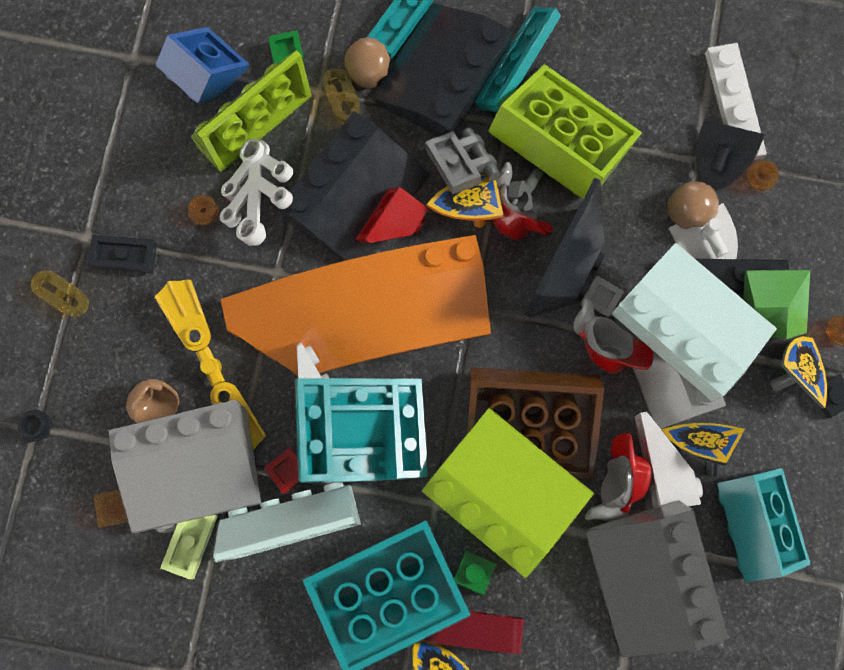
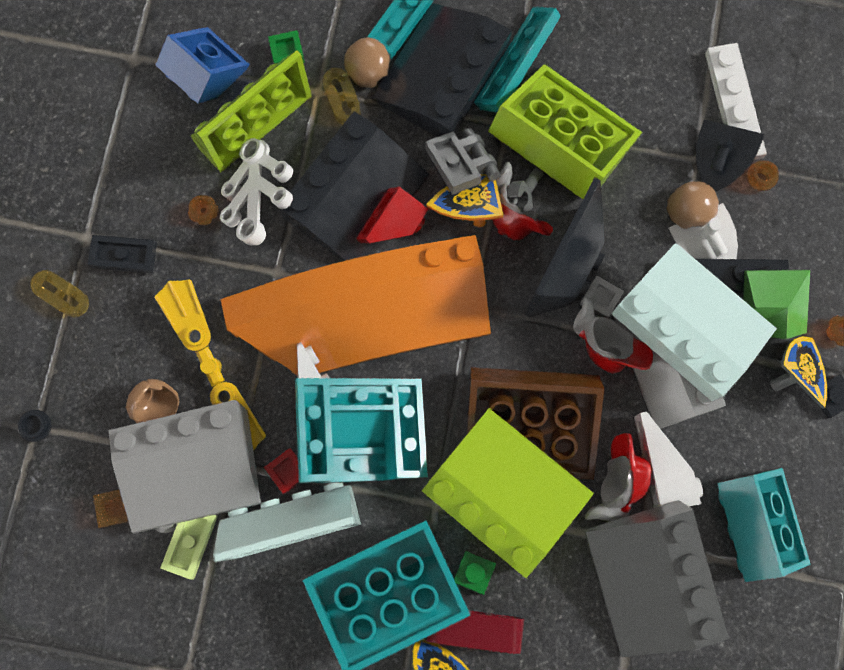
shield [661,423,745,477] -> none

